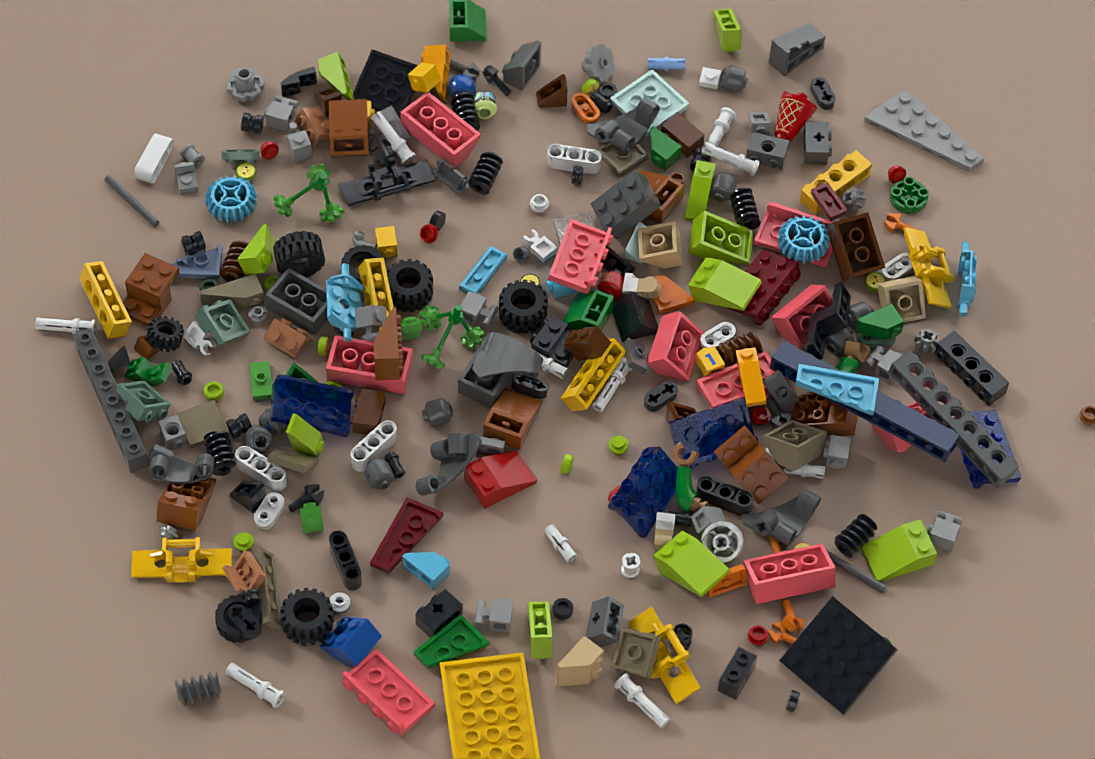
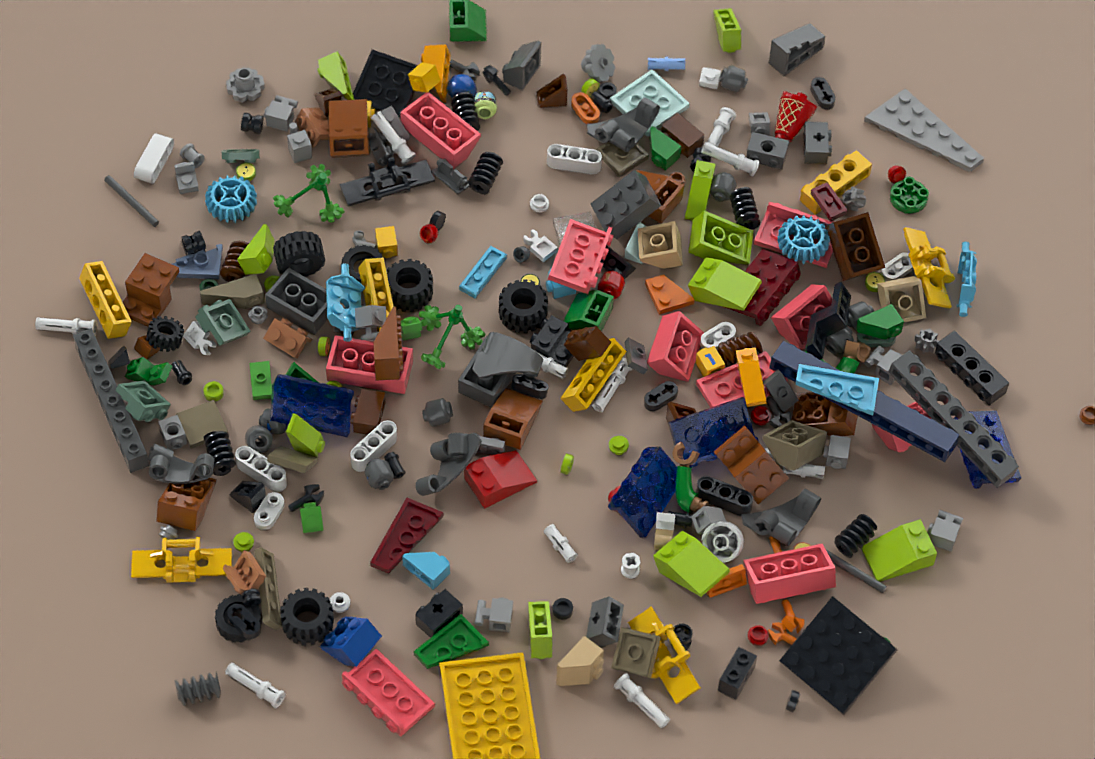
black wheel [226,413,252,439] -> none
red plate [260,141,279,160] -> none
black slope [281,66,317,97] -> none
black beam [329,530,362,591] -> none
light grey brick [461,291,499,328] -> none
black bush [572,167,583,185] -> none
black slope [612,293,659,342] -> none
leg [622,273,662,298] -> none
orange bar [884,213,919,234] -> none

